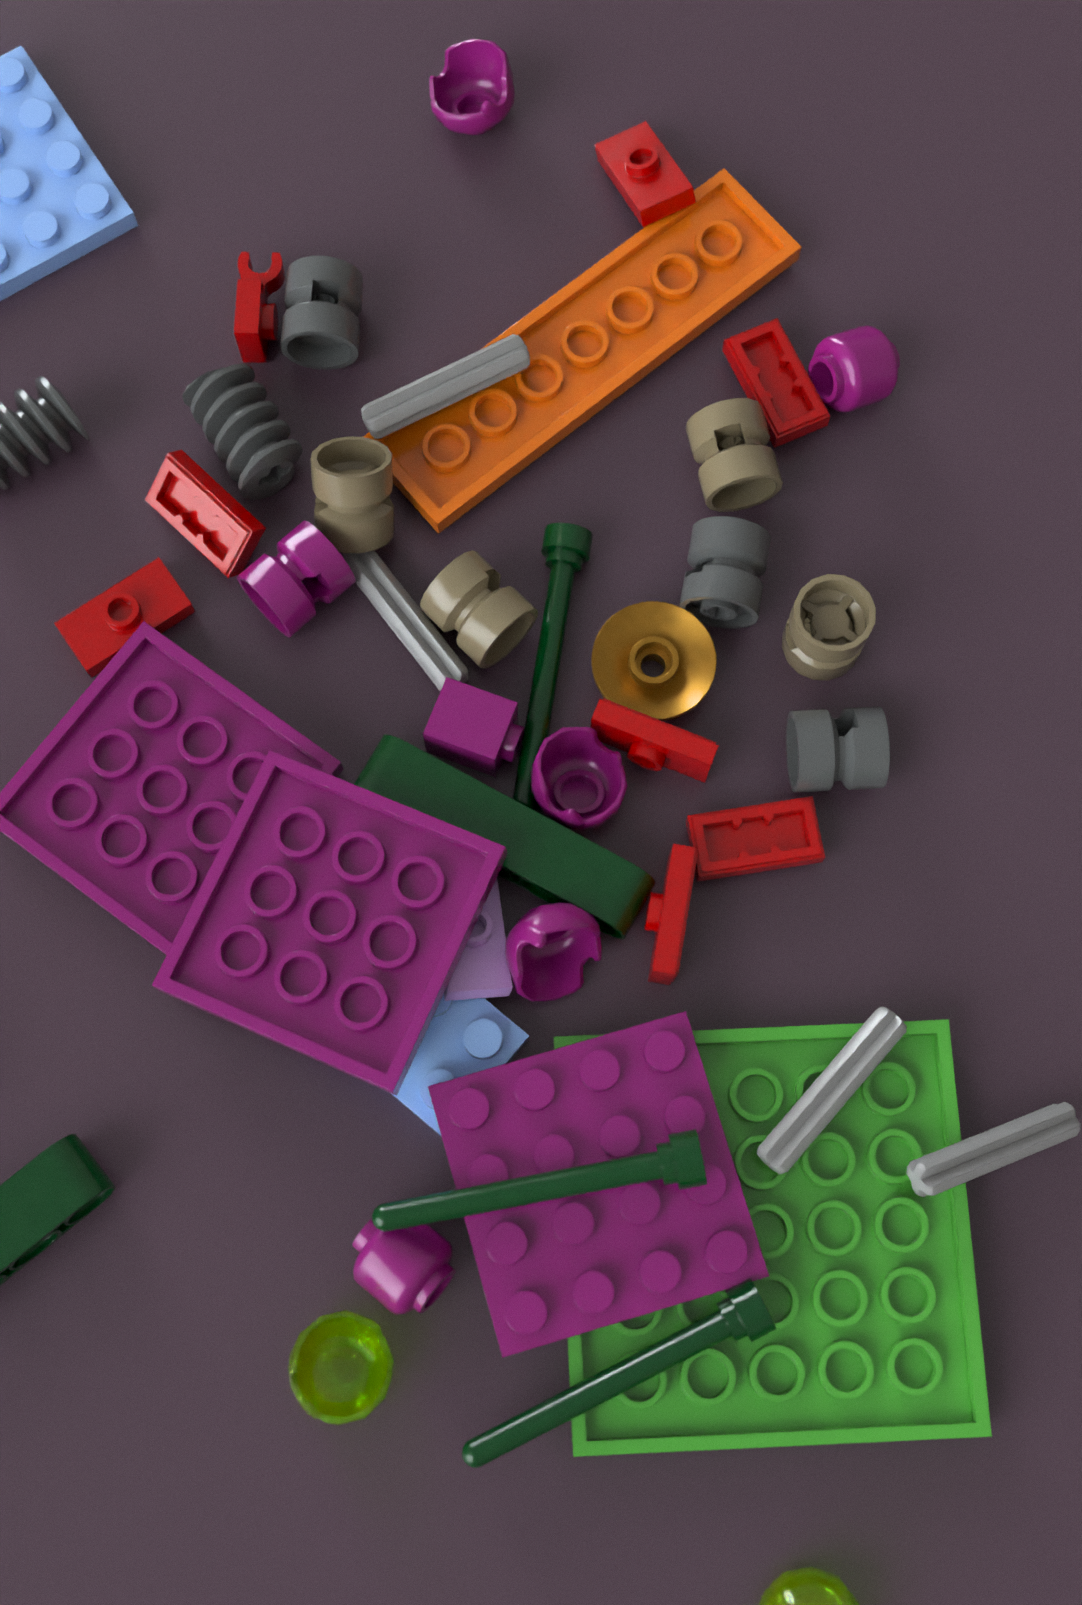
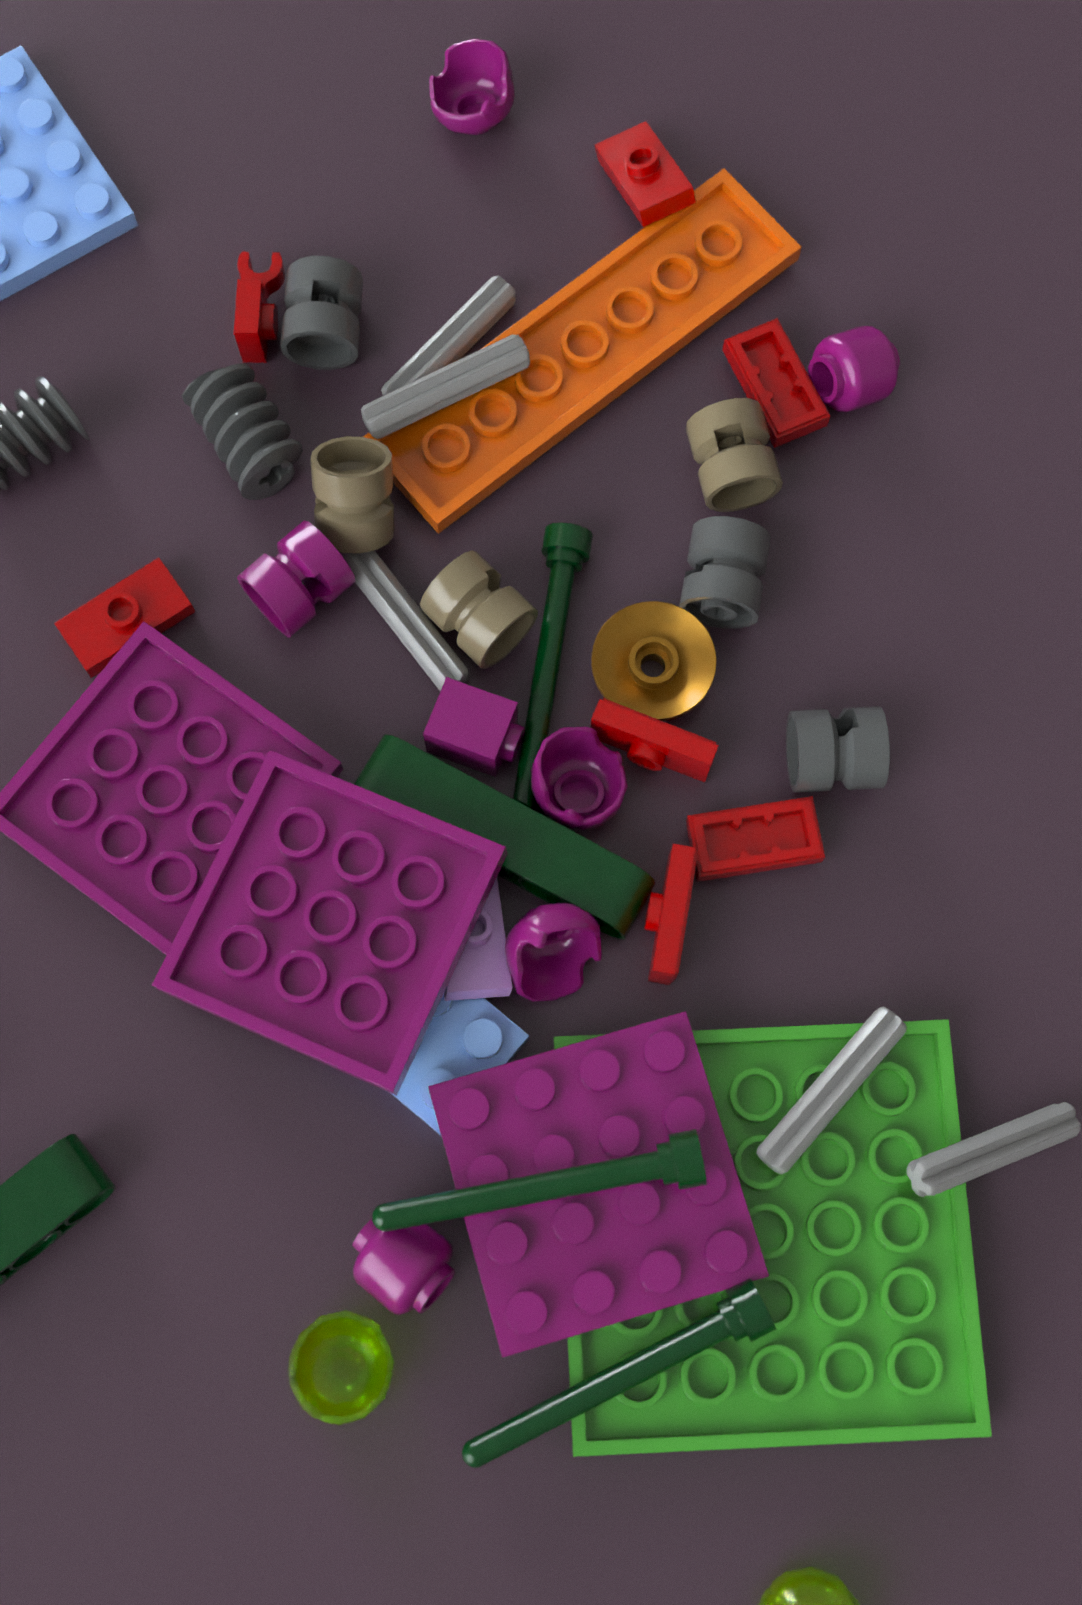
plate [145,450,266,578] -> none
dark tan wheel [782,574,876,681] -> none
none -> light grey axle [381,275,516,396]

